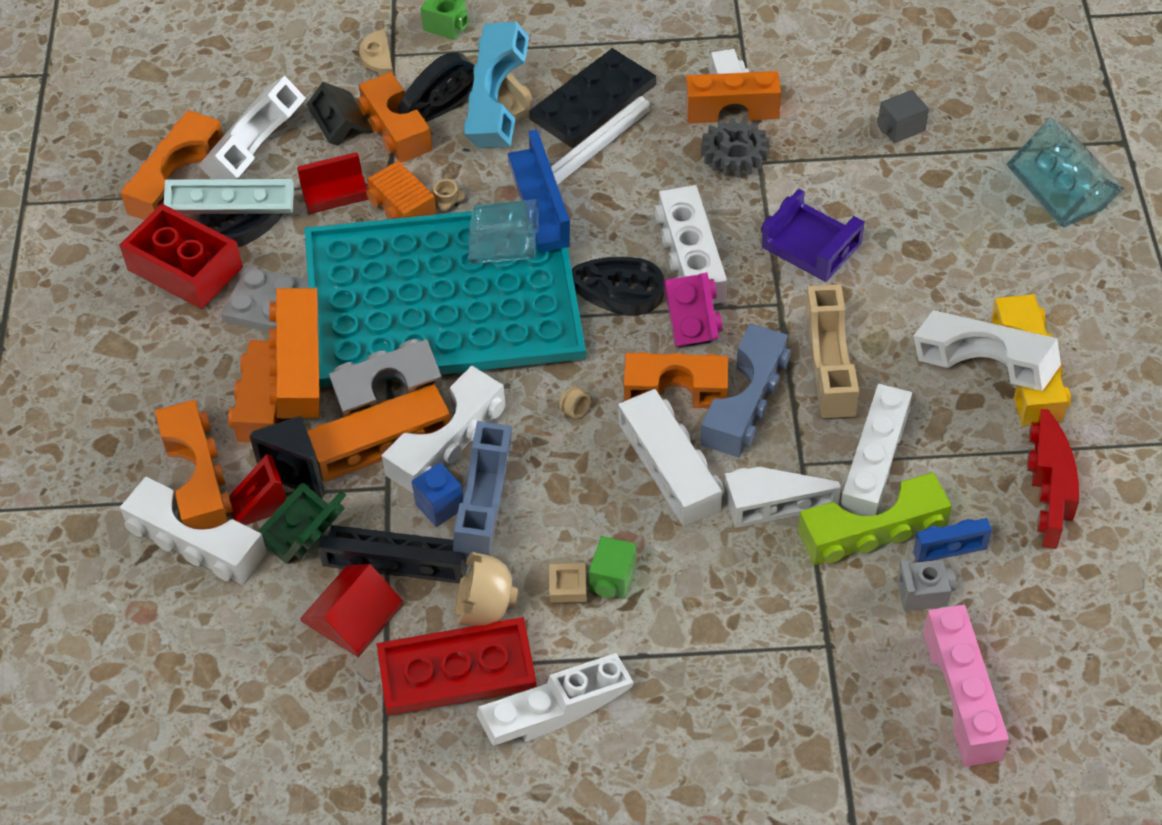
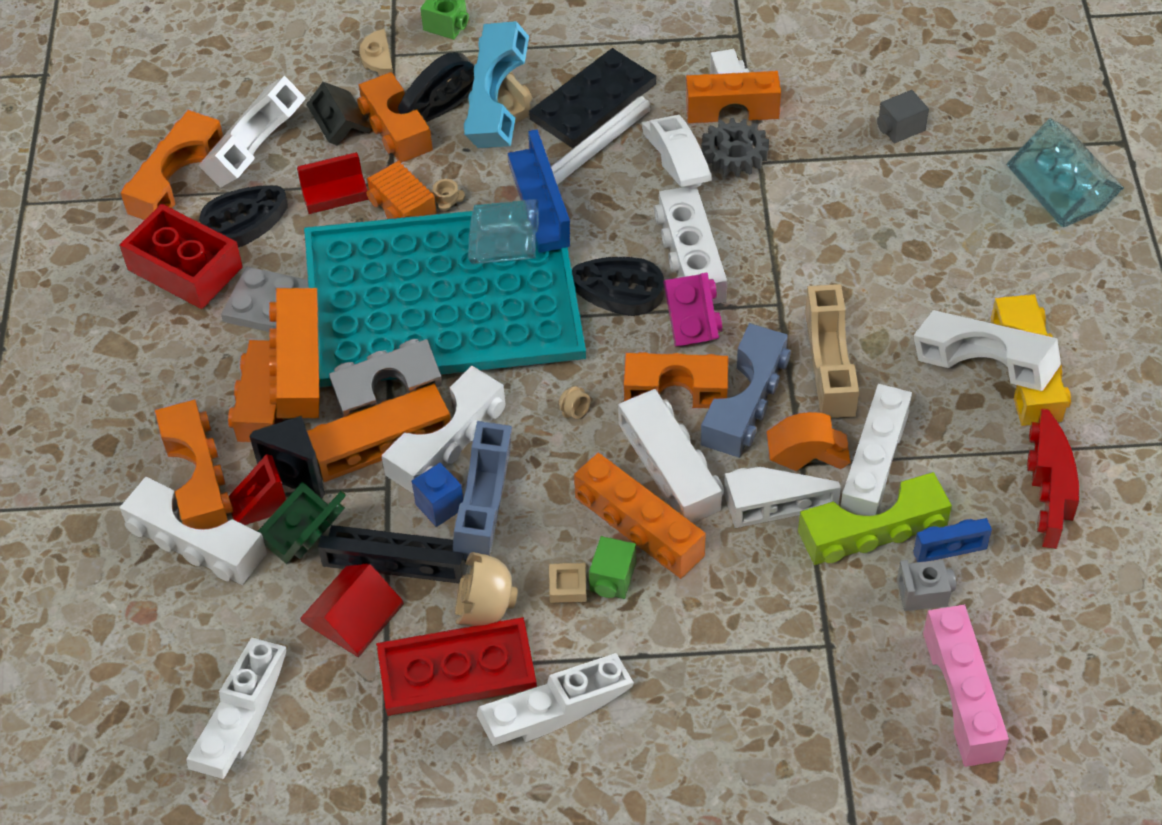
light aqua plate [164,179,294,214] -> none
dark purple panel [761,189,865,282] -> none
none -> white slope [186,637,286,779]
none -> orange brick [574,452,706,579]
none -> white slope [642,115,712,188]
none -> orange brick [767,412,851,471]

